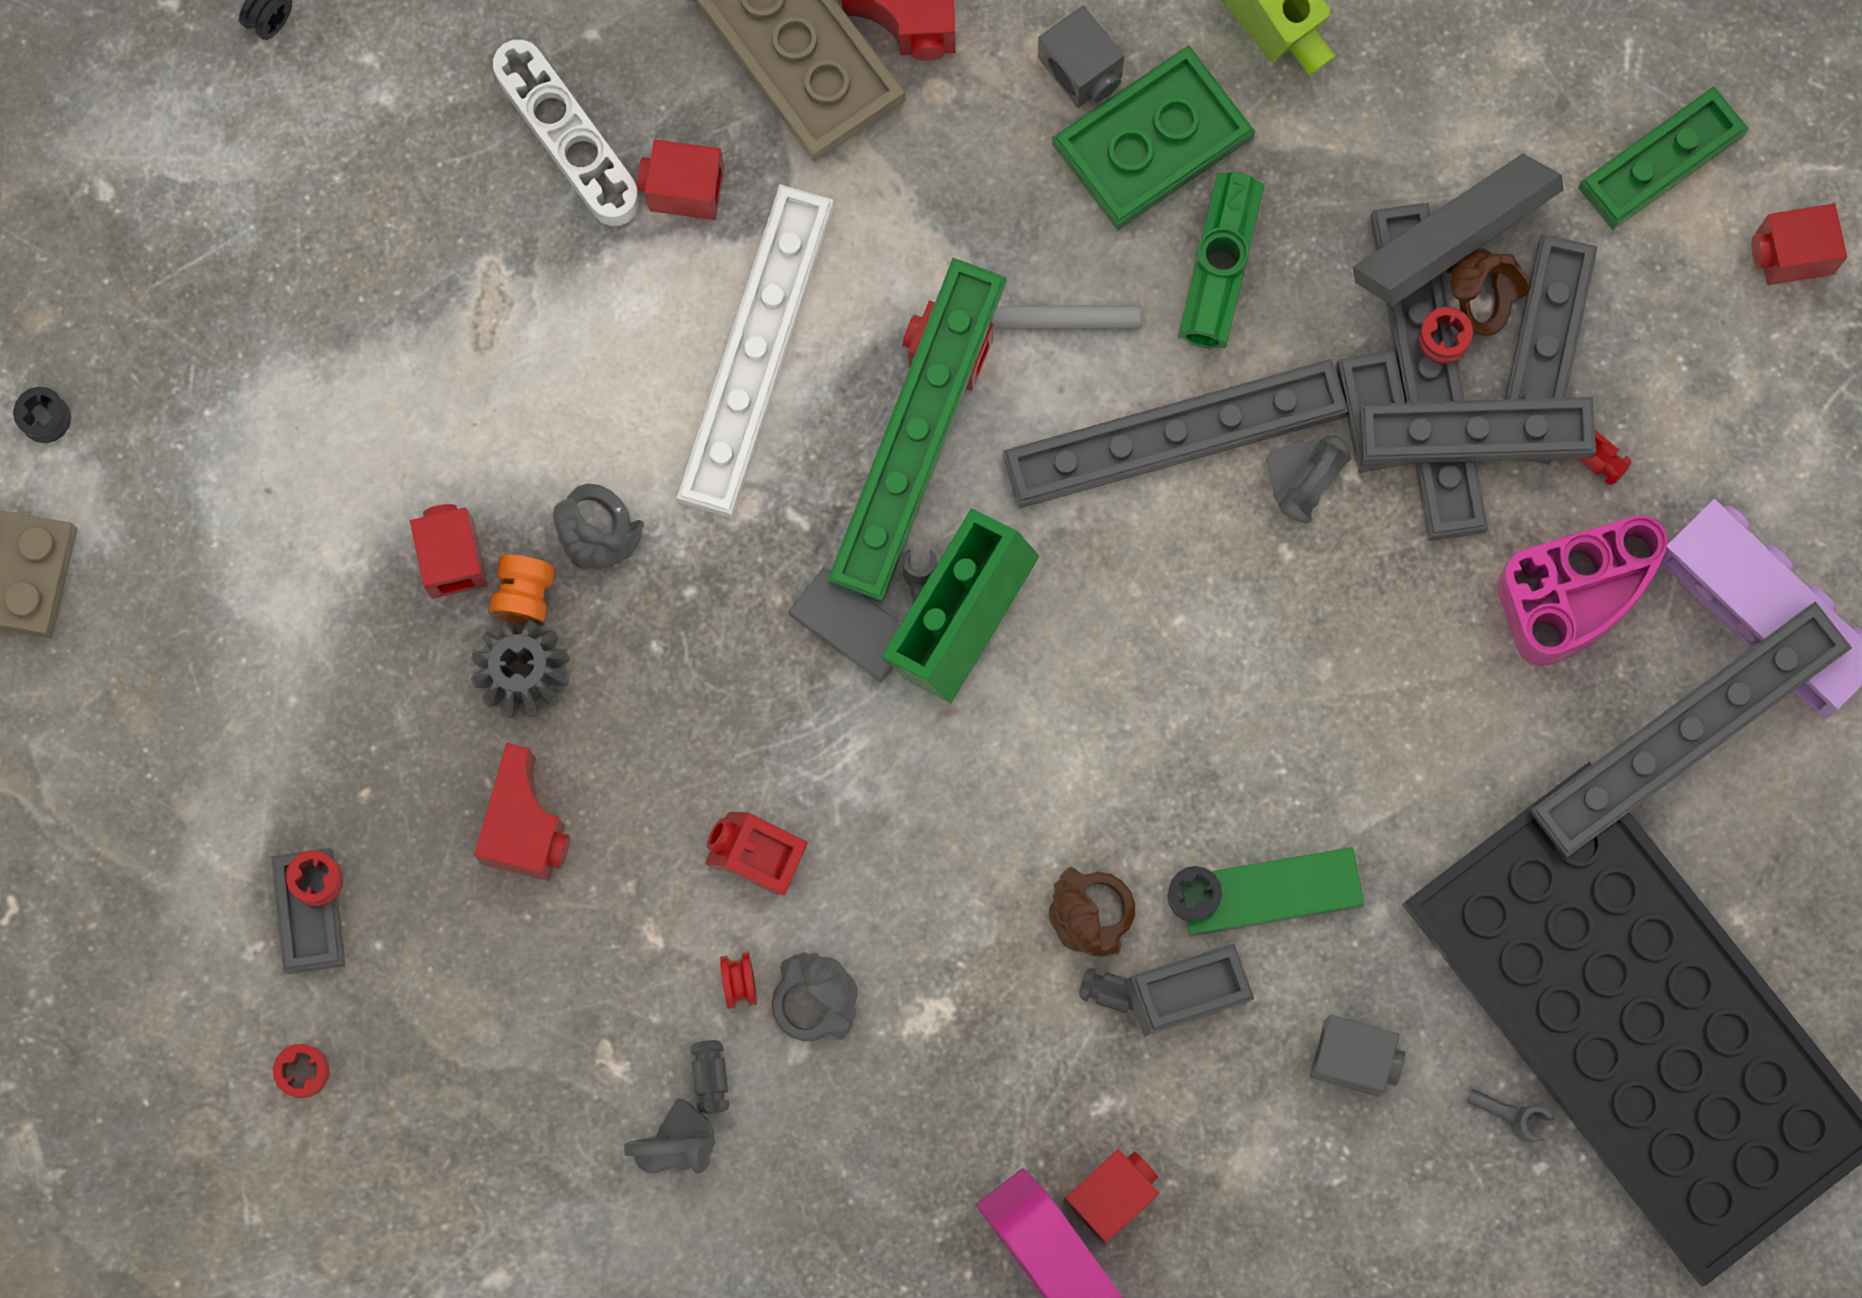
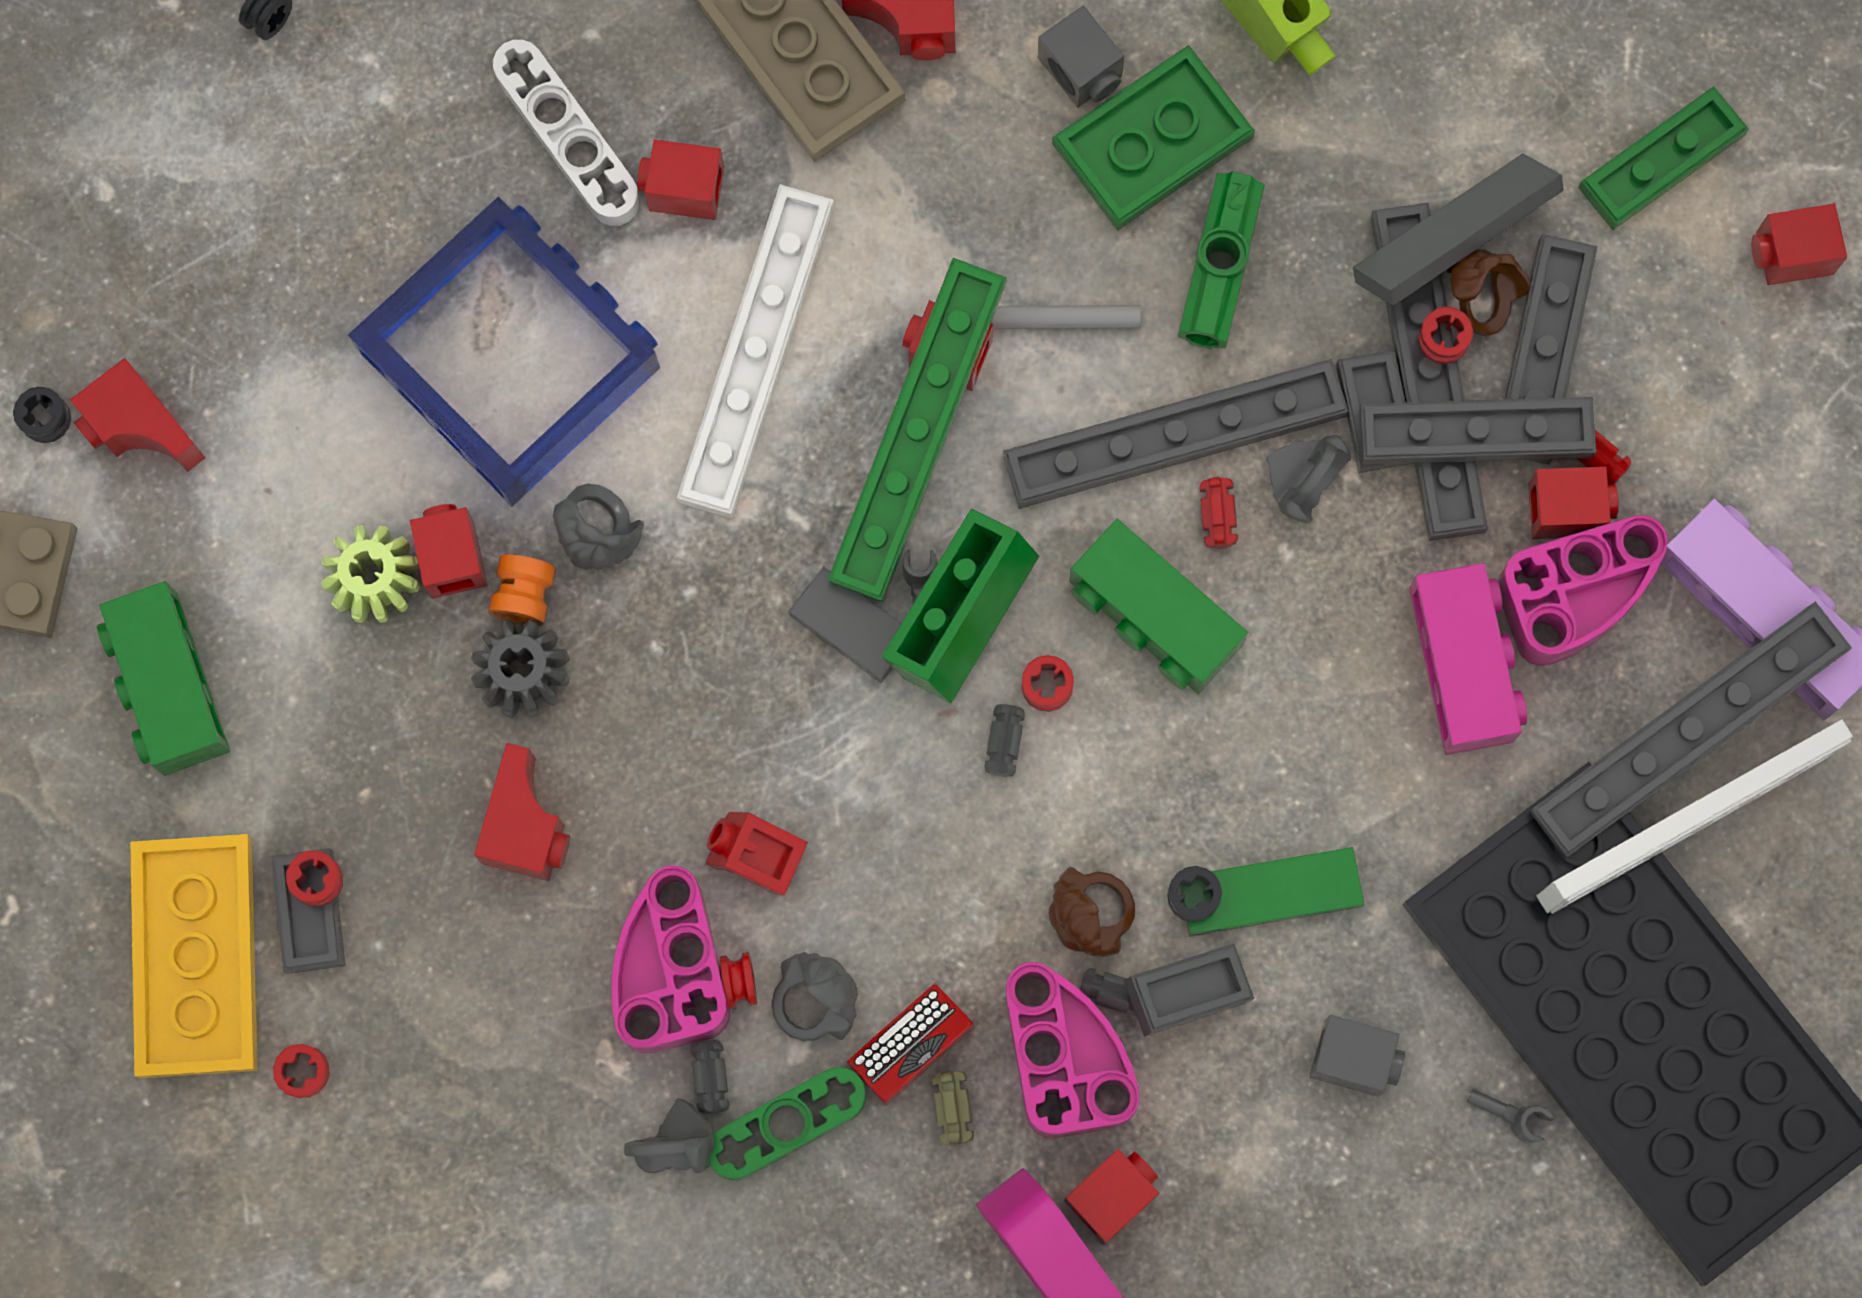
none -> red arch [70,358,205,472]
none -> green brick [97,581,230,776]
none -> yellow plate [130,834,258,1079]
none -> yellowish green gear [321,526,420,623]
none -> clear blue window [348,196,660,507]
none -> dark pink beam [612,866,730,1054]
none -> green beam [710,1067,866,1181]
none -> slope [846,983,974,1106]
none -> olive piece [932,1071,974,1145]
none -> dark grey piece [985,704,1025,777]
none -> dark pink beam [1006,962,1139,1138]
none -> red bush [1021,655,1074,712]
none -> green brick [1069,518,1248,695]
none -> red piece [1199,477,1238,549]
none -> dark pink brick [1409,563,1527,755]
none -> red brick [1528,467,1618,539]
none -> white tile [1536,719,1853,914]

